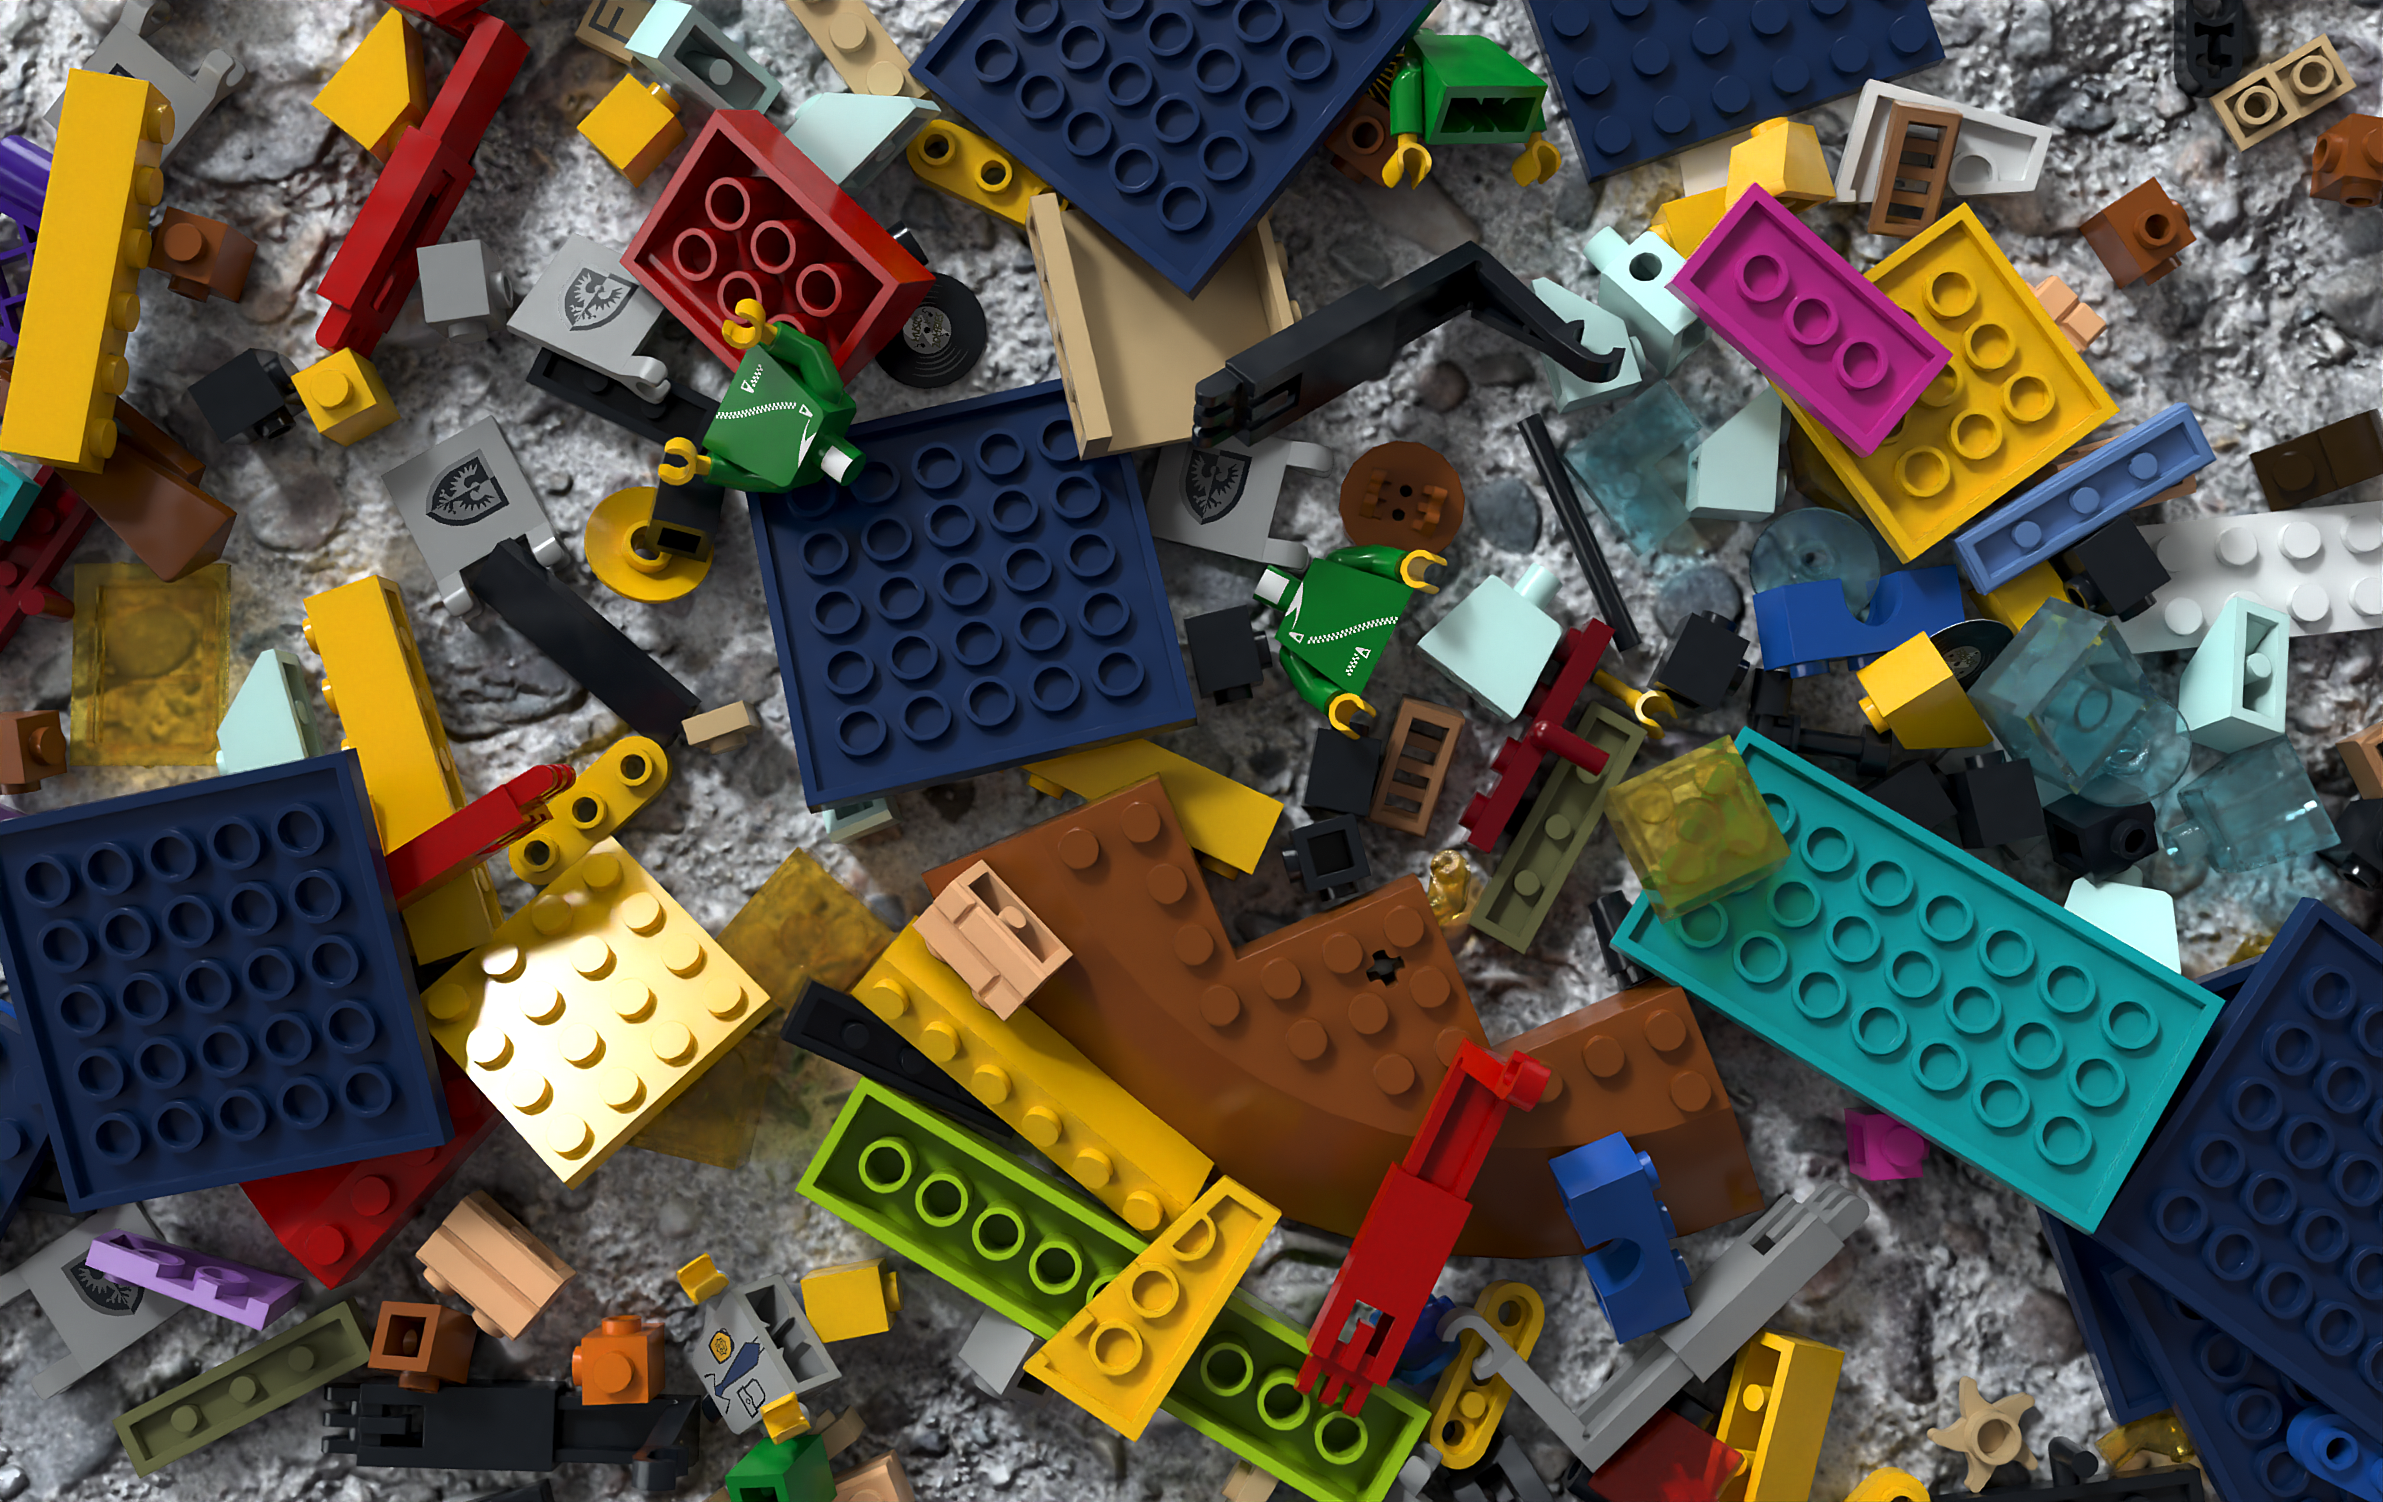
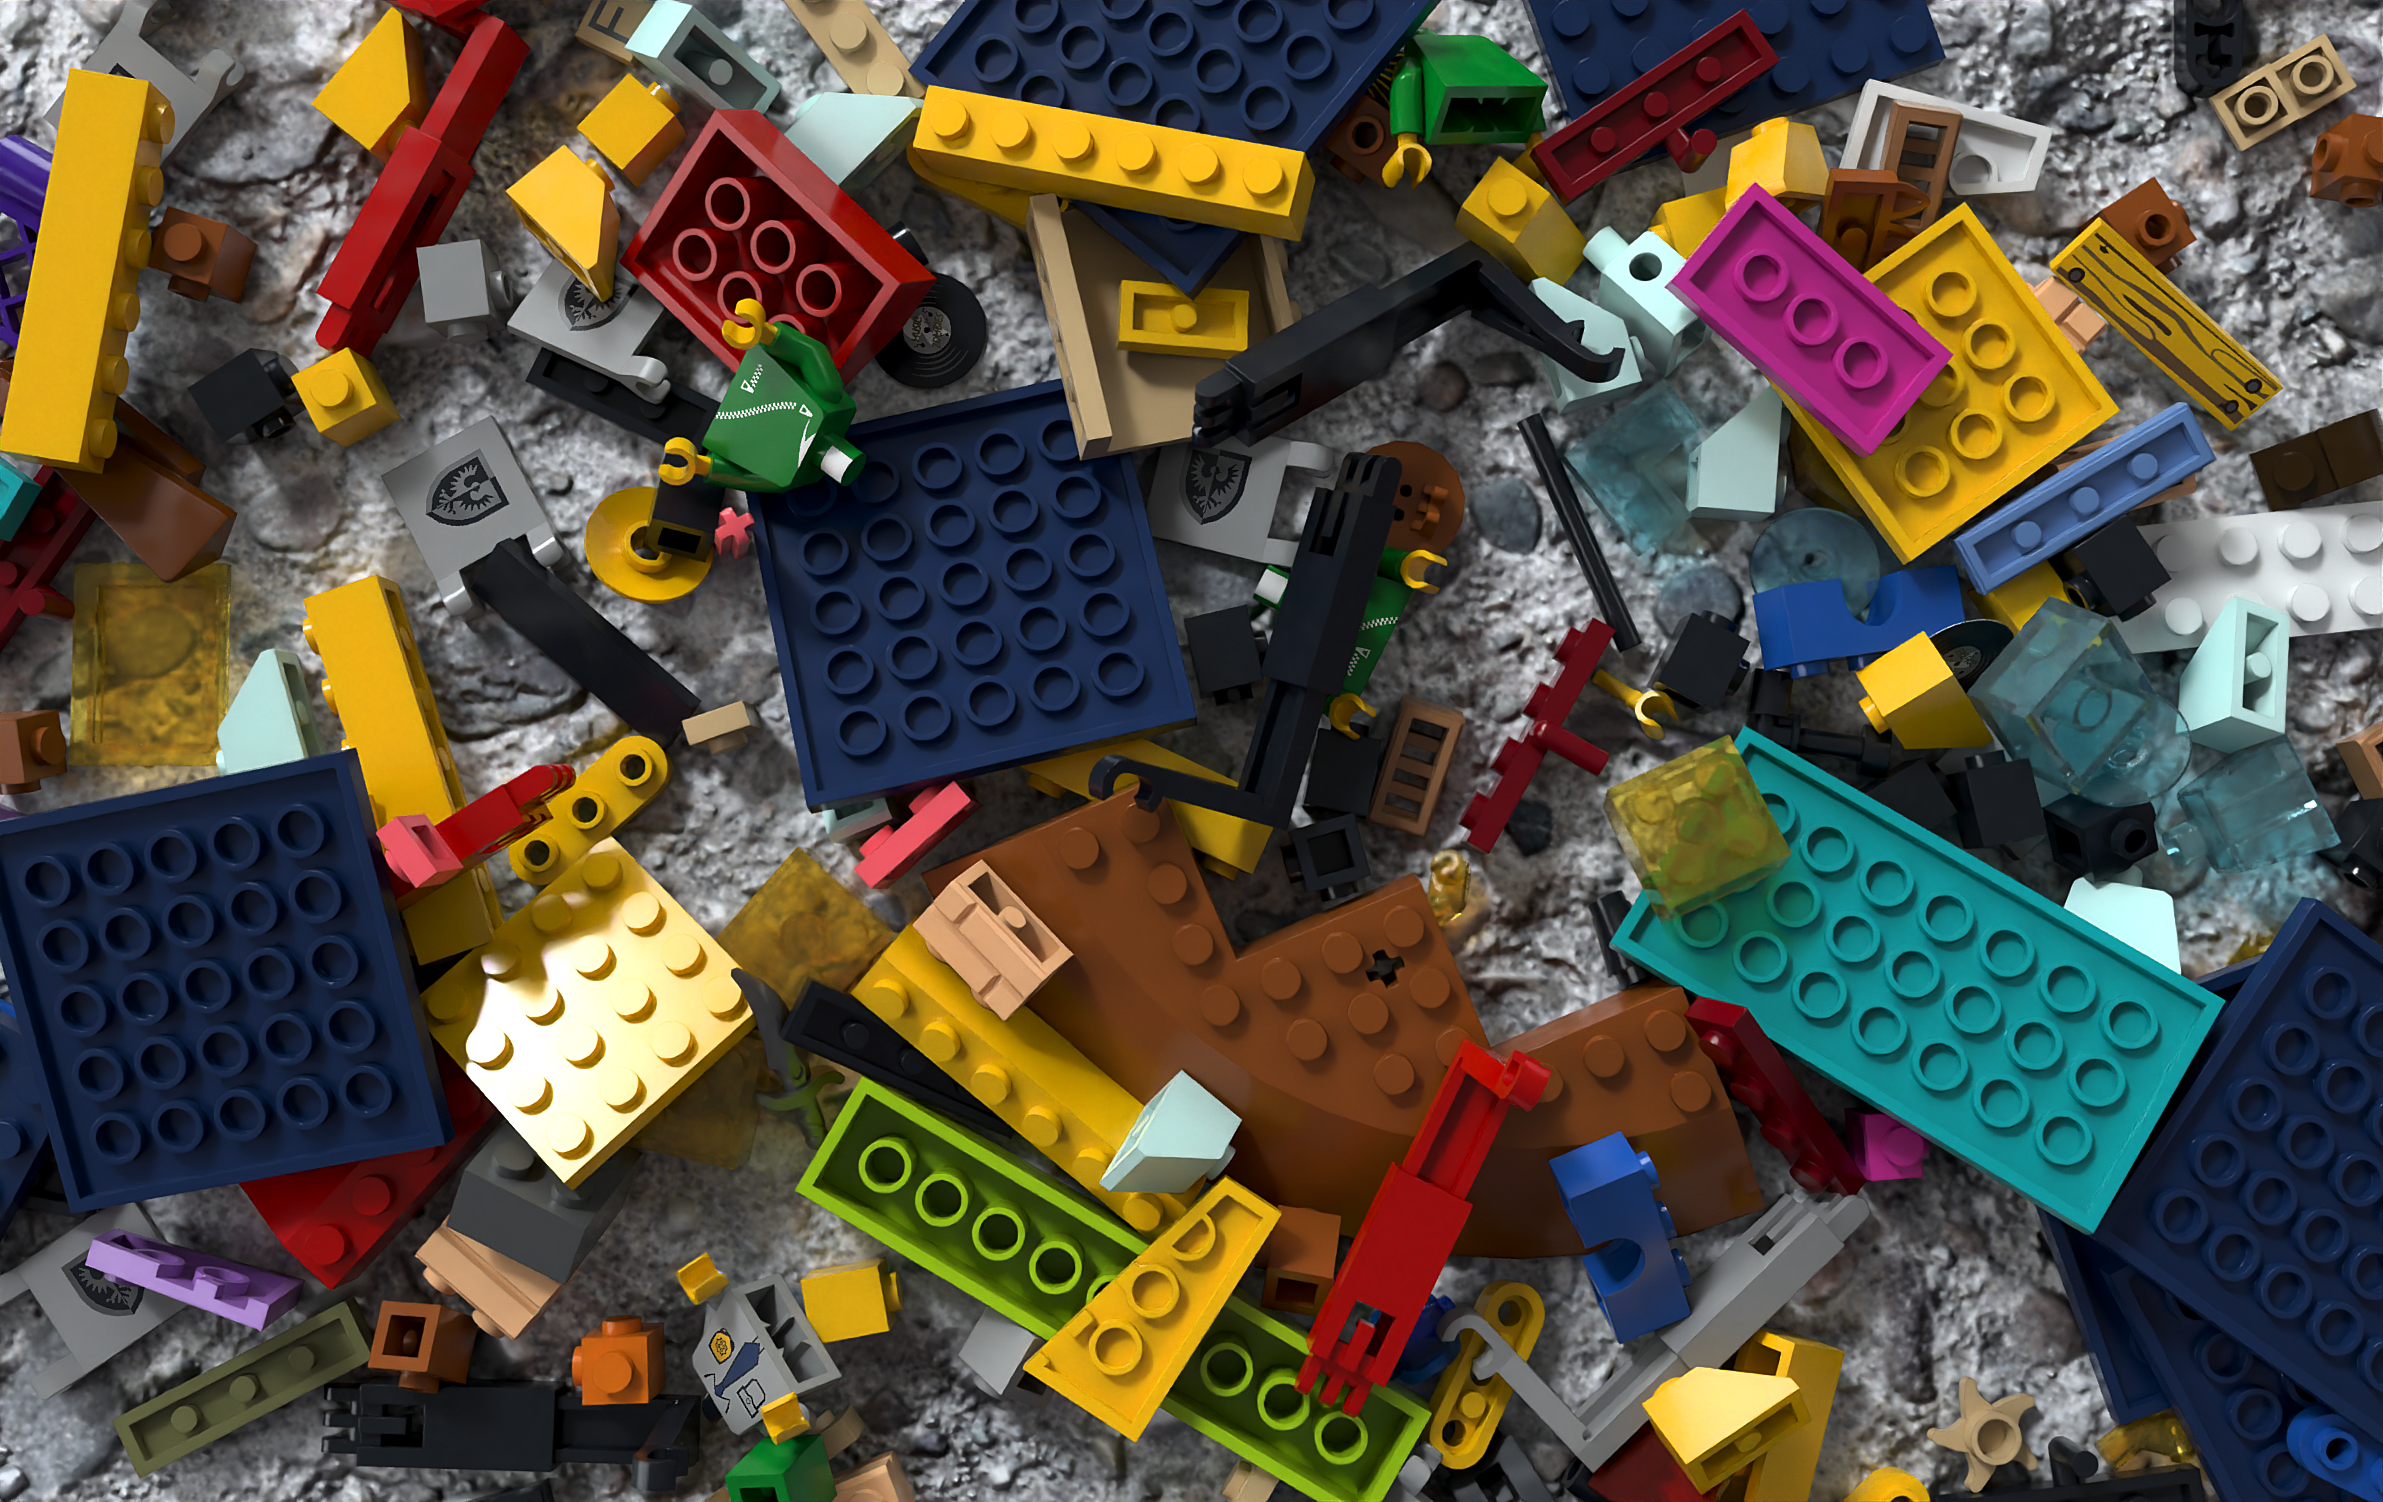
light aqua torso [1412,563,1563,724] -> none
olive plate [1465,700,1648,955] -> none
none -> coral plate [376,814,464,888]
none -> dark grey brick [446,1120,643,1285]
none -> yellow slope [505,144,620,303]
none -> coral axle [714,507,755,561]
none -> flat silver piece [730,967,845,1151]
none -> coral plate [853,781,983,889]
none -> yellow brick [912,85,1316,241]
none -> black hinge [1088,451,1402,831]
none -> light aqua slope [1099,1070,1242,1193]
none -> yellow plate [1116,280,1249,359]
none -> dark orange brick [1253,1204,1341,1317]
none -> yellow slope [1453,156,1588,287]
none -> dark red plate [1529,8,1780,207]
none -> yellow slope [1642,1367,1812,1495]
none -> dark red plate [1684,996,1866,1197]
none -> dark orange plate [1816,168,1931,275]
none -> yellow tile [2049,217,2283,431]

